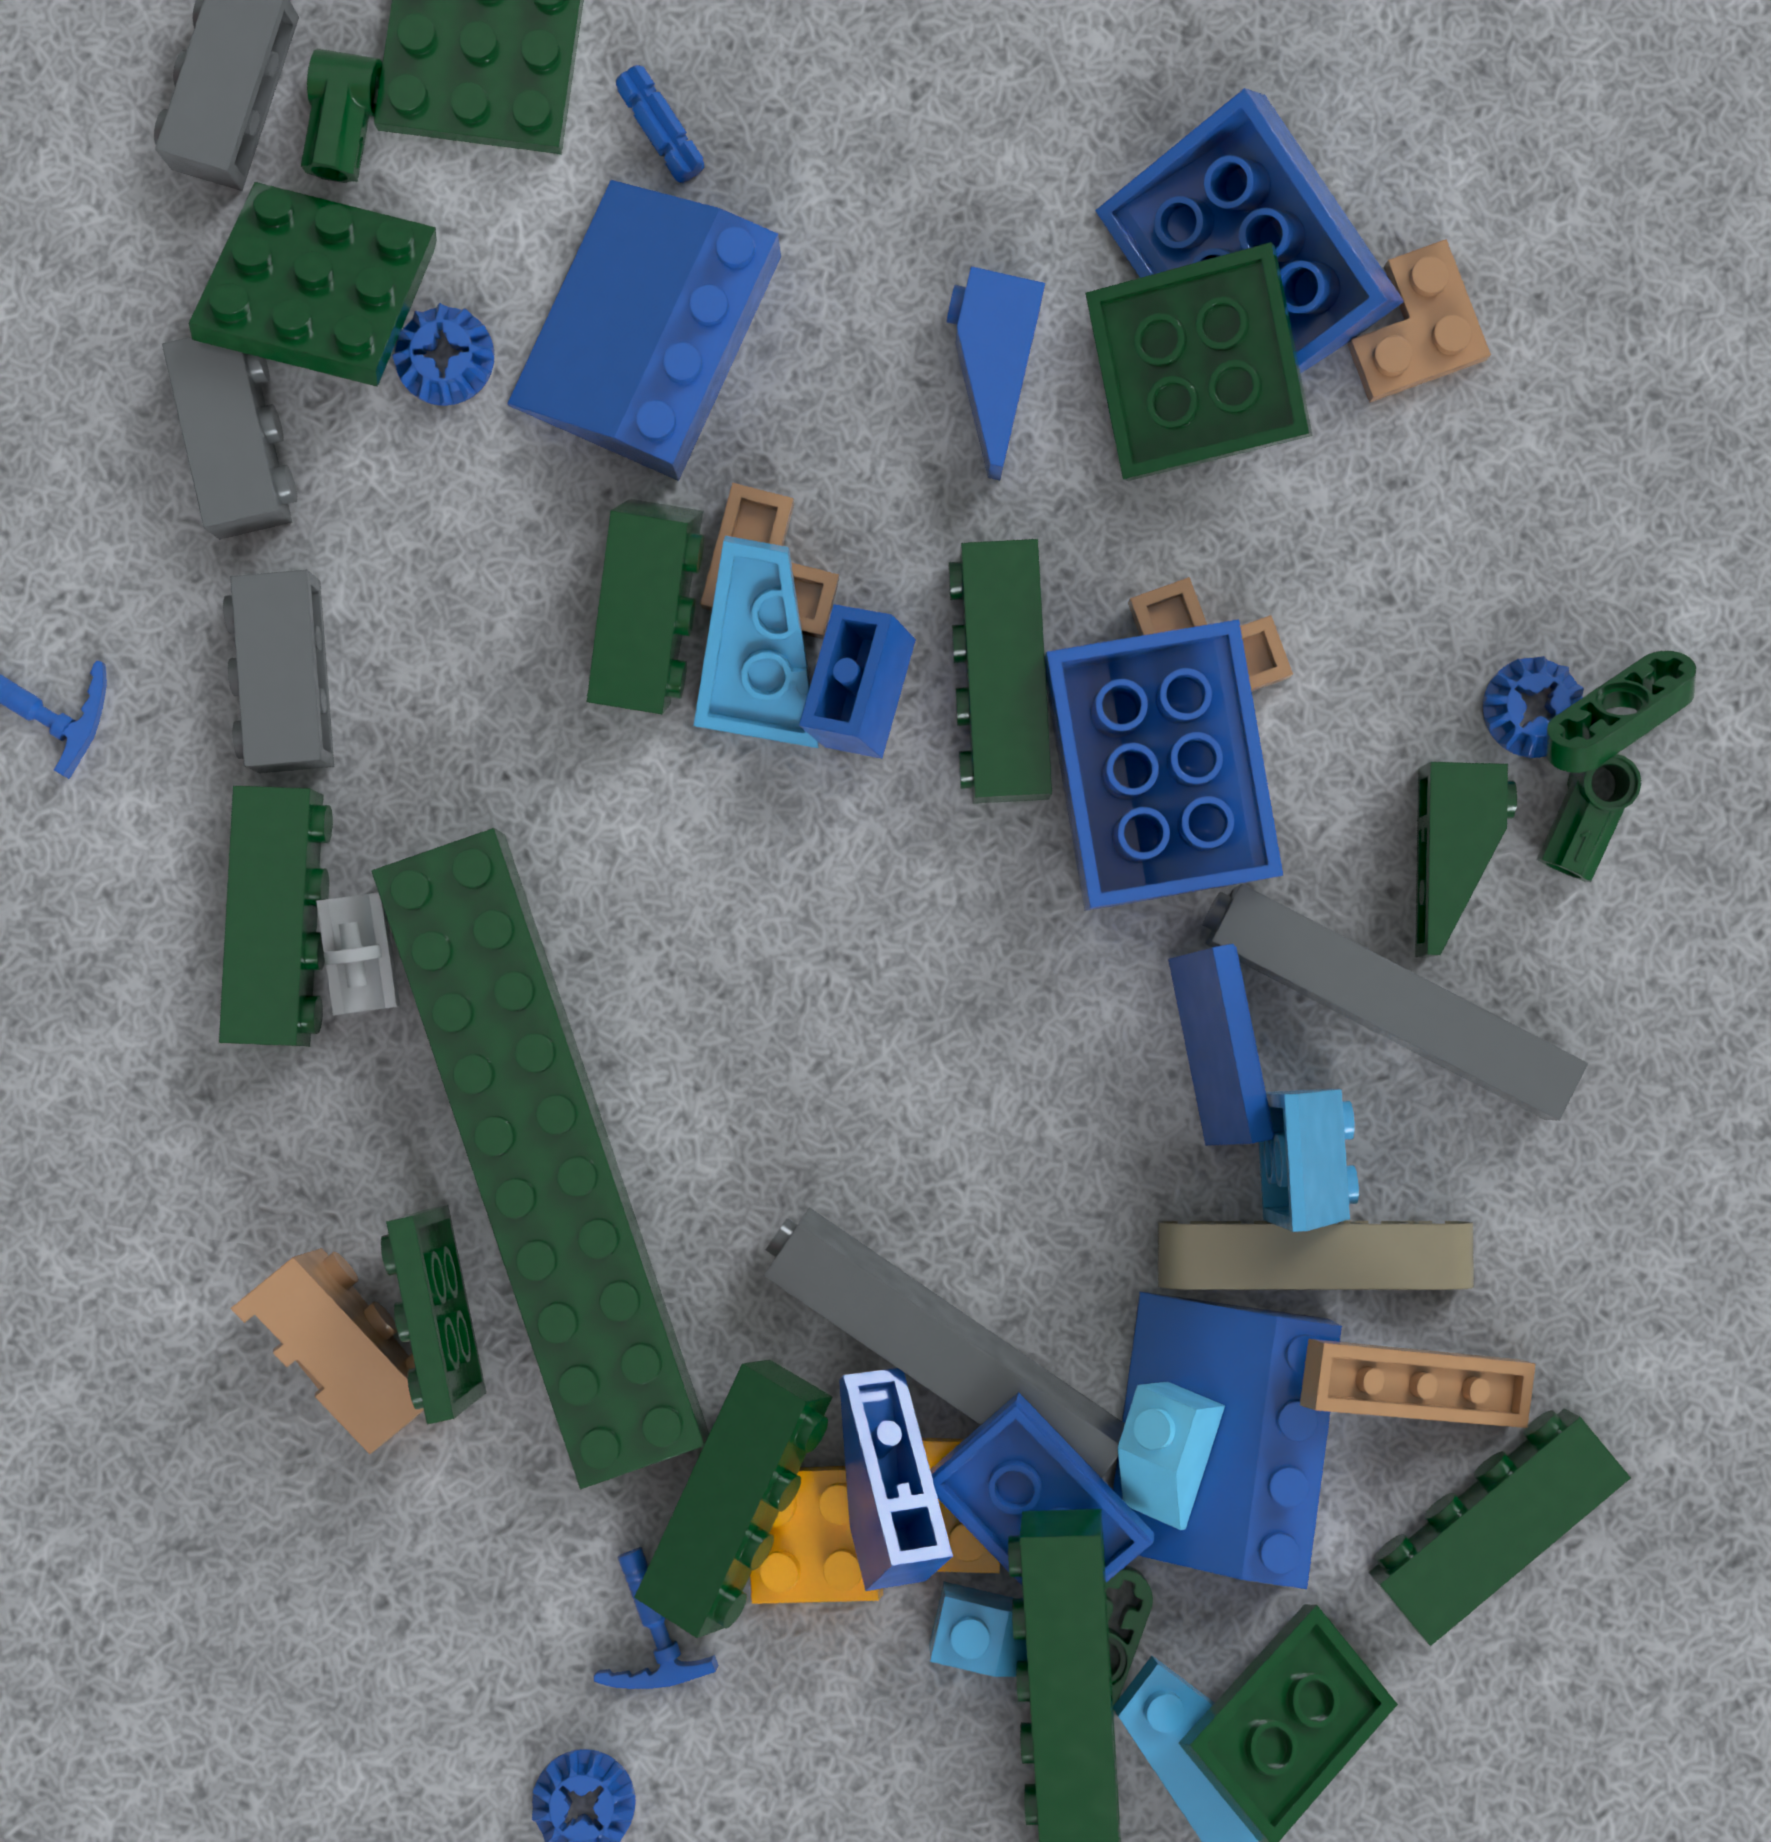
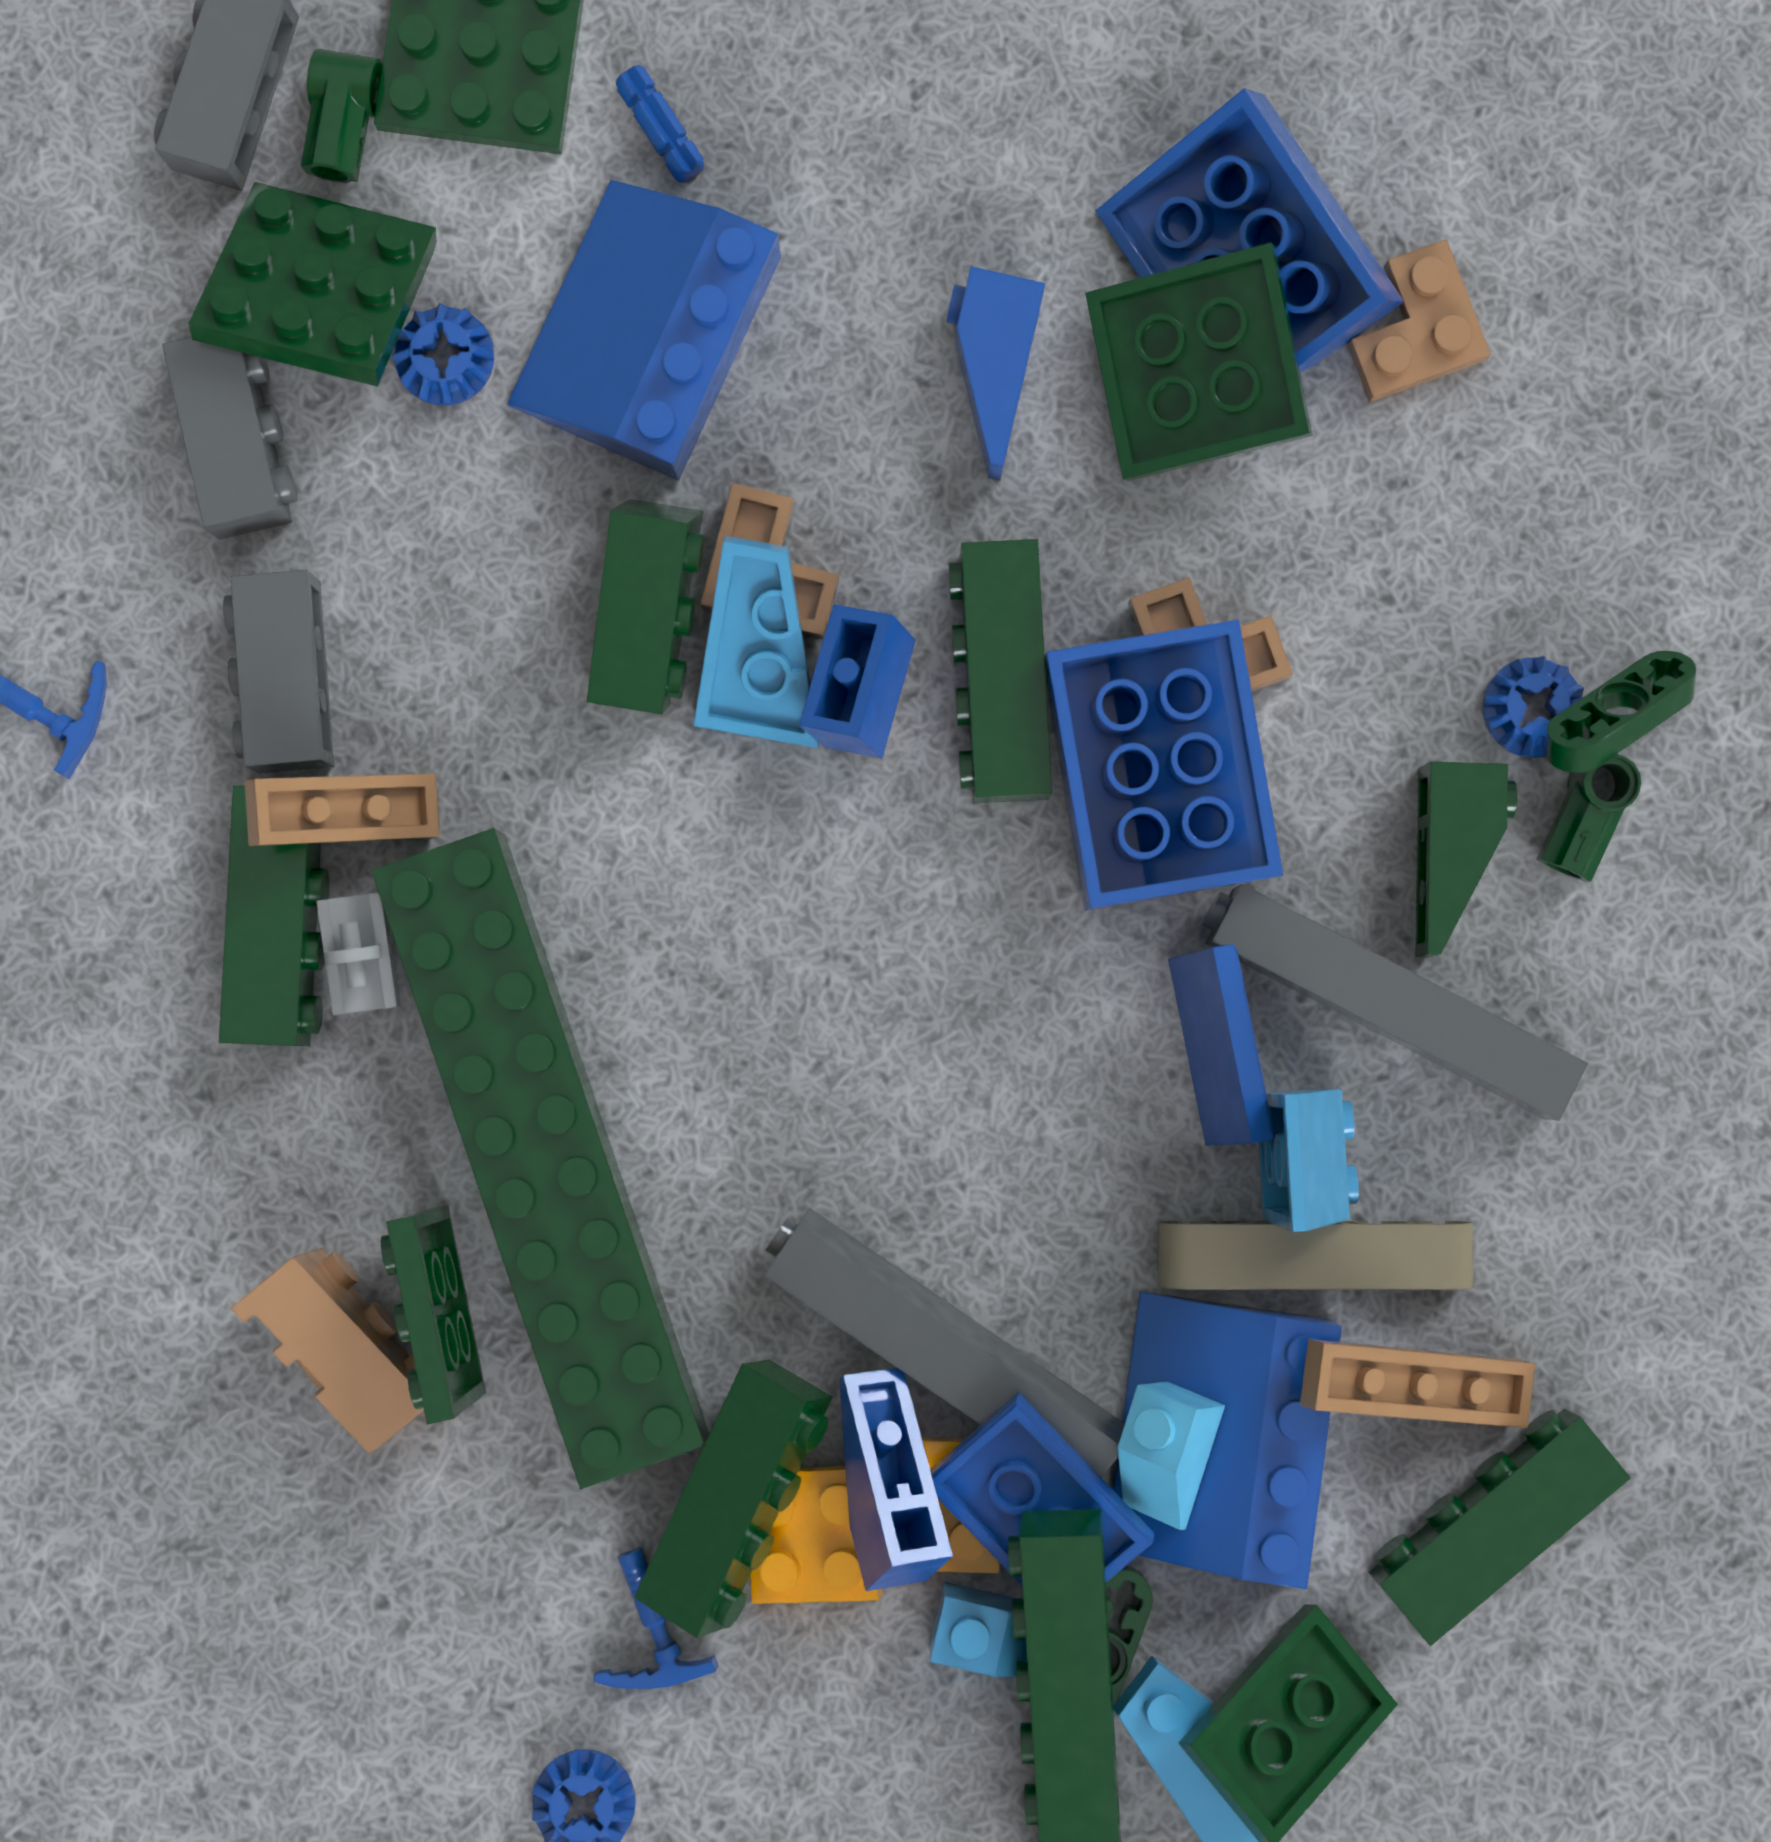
none -> medium nougat plate [244,774,440,846]

